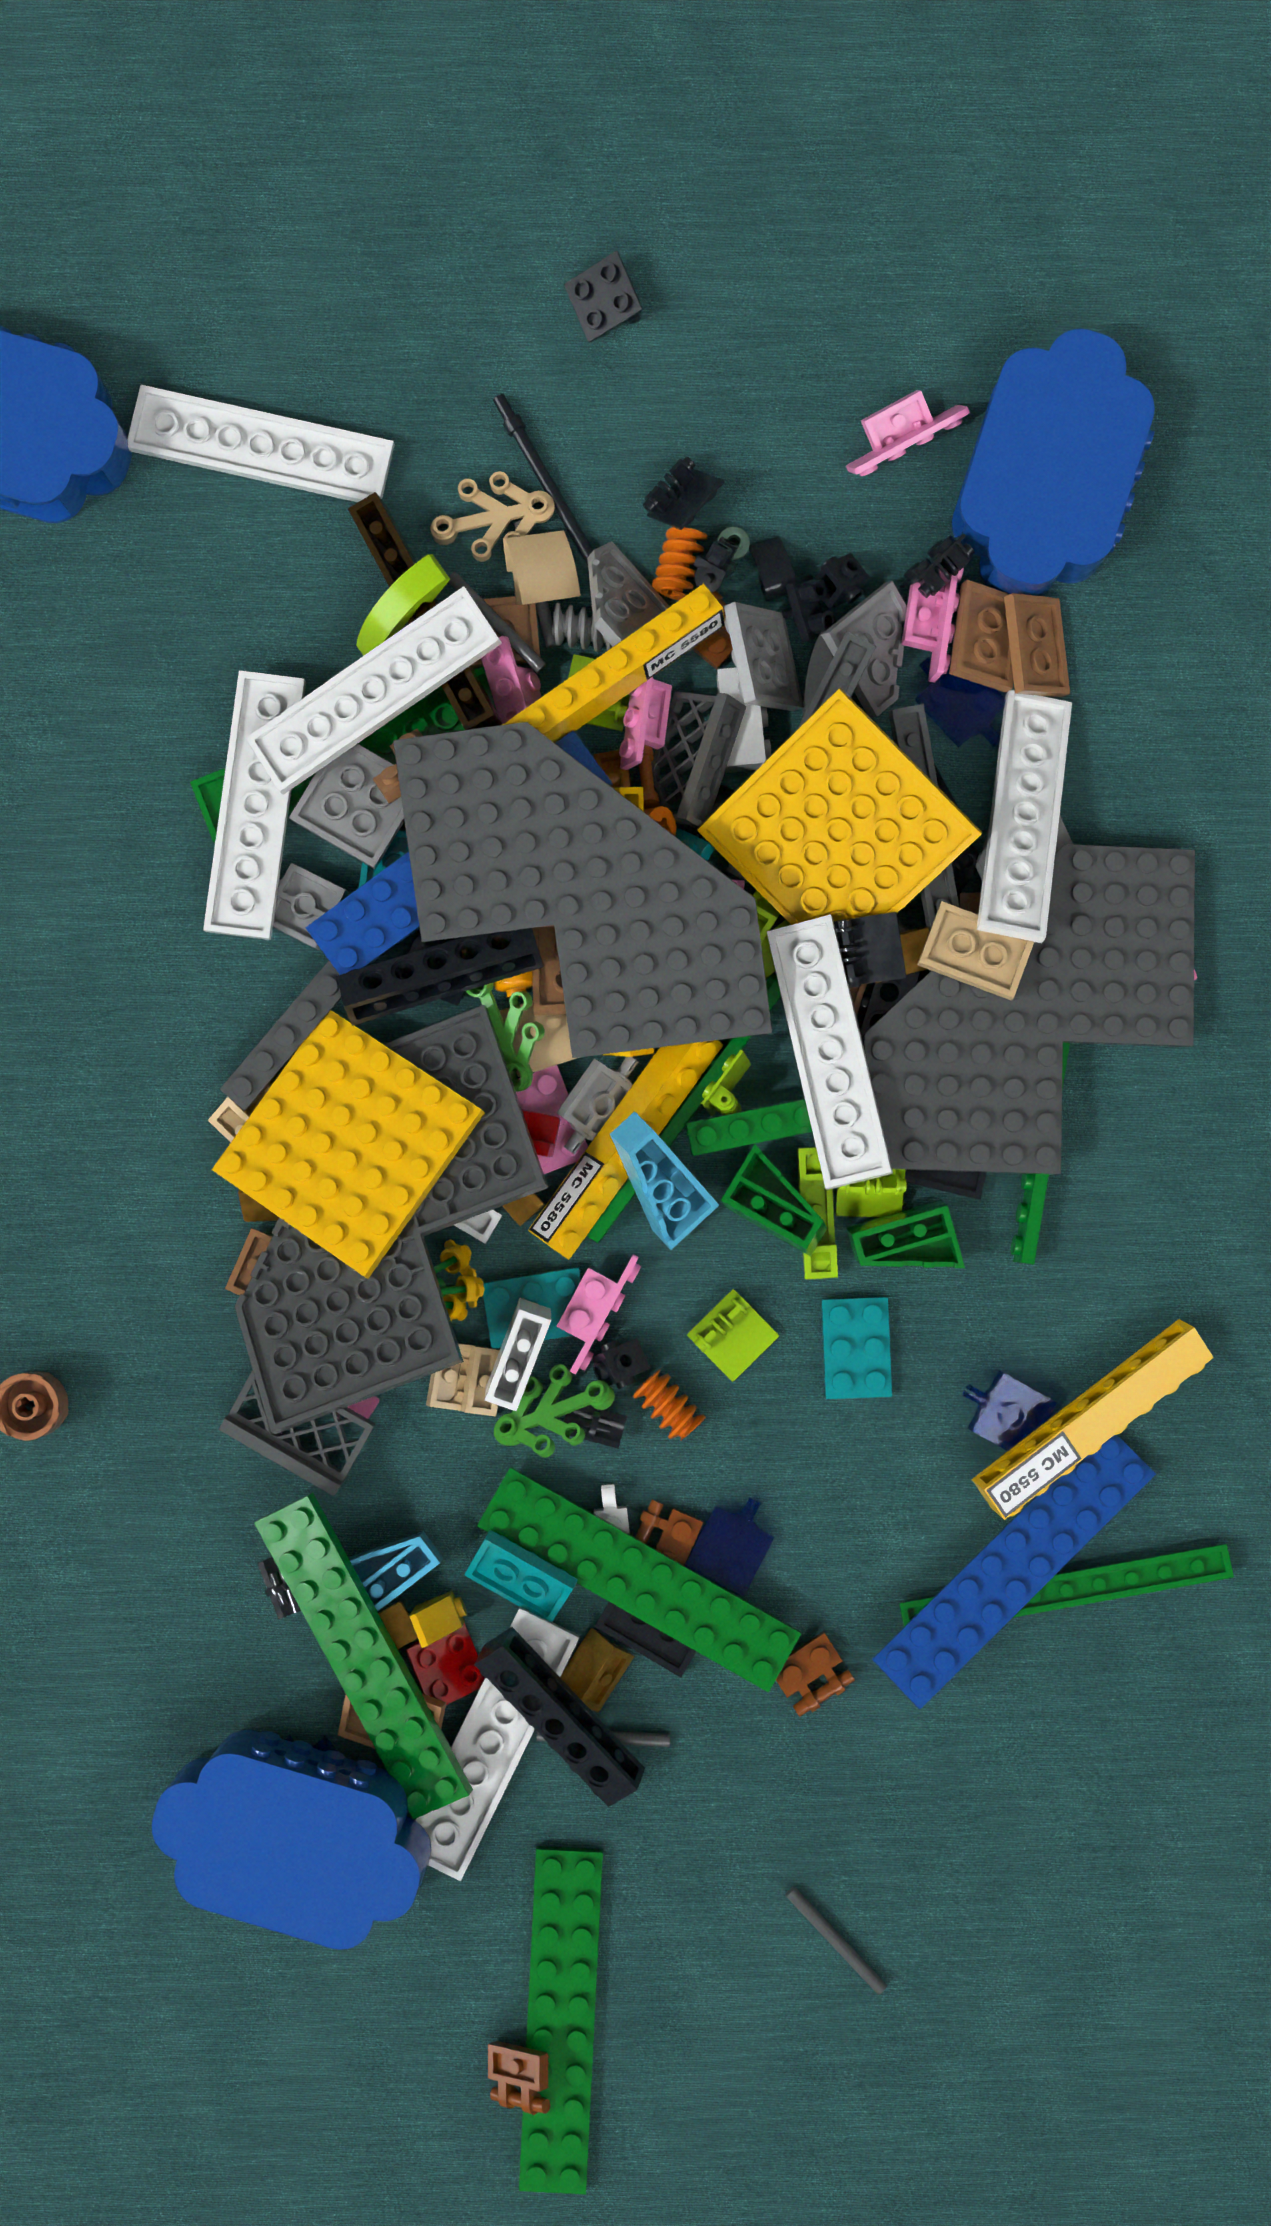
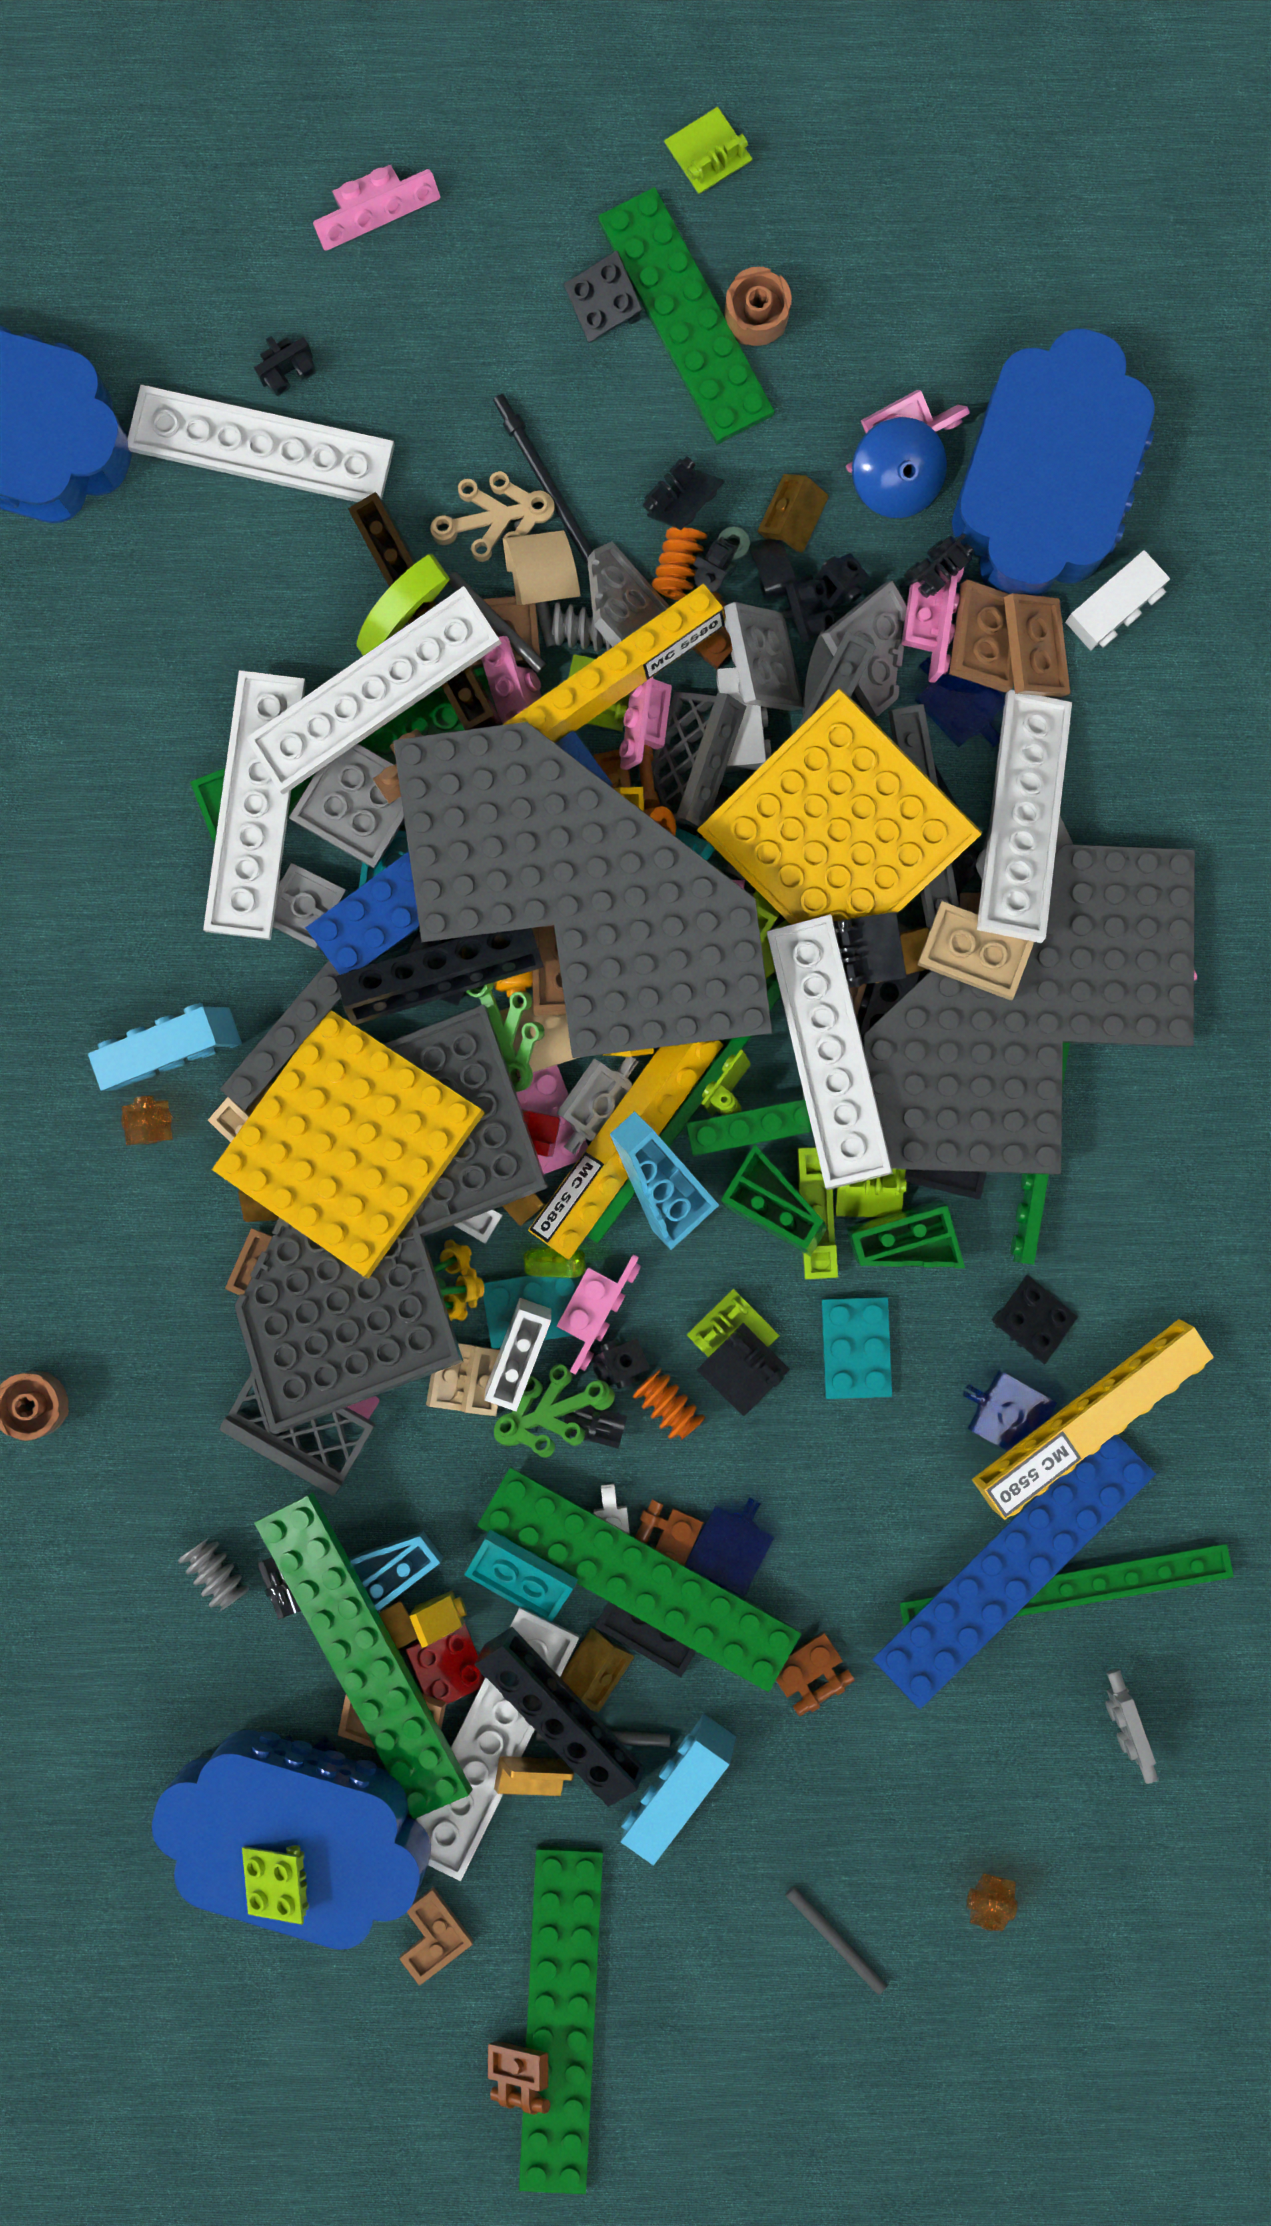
none -> medium azure wedge [88,1003,242,1091]
none -> clear orange brick [121,1096,173,1146]
none -> light grey piece [178,1538,249,1613]
none -> lime hinge [242,1845,309,1925]
none -> black hips [254,336,316,396]
none -> bright pink bracket [313,165,440,251]
none -> medium nougat plate [399,1887,474,1986]
none -> pearl gold panel [494,1756,574,1796]
none -> clear neon green beam [523,1247,586,1278]
none -> green plate [598,187,774,445]
none -> medium azure wedge [621,1714,736,1866]
none -> lime hinge [664,107,753,194]
none -> black hinge [697,1323,790,1416]
none -> nougat brick [725,267,792,346]
none -> pearl gold panel [757,474,828,553]
none -> blue dish [852,417,947,518]
none -> clear orange brick [966,1873,1018,1932]
none -> black hinge [991,1275,1078,1365]
none -> white brick [1065,550,1170,651]
none -> light grey plate [1105,1669,1159,1784]

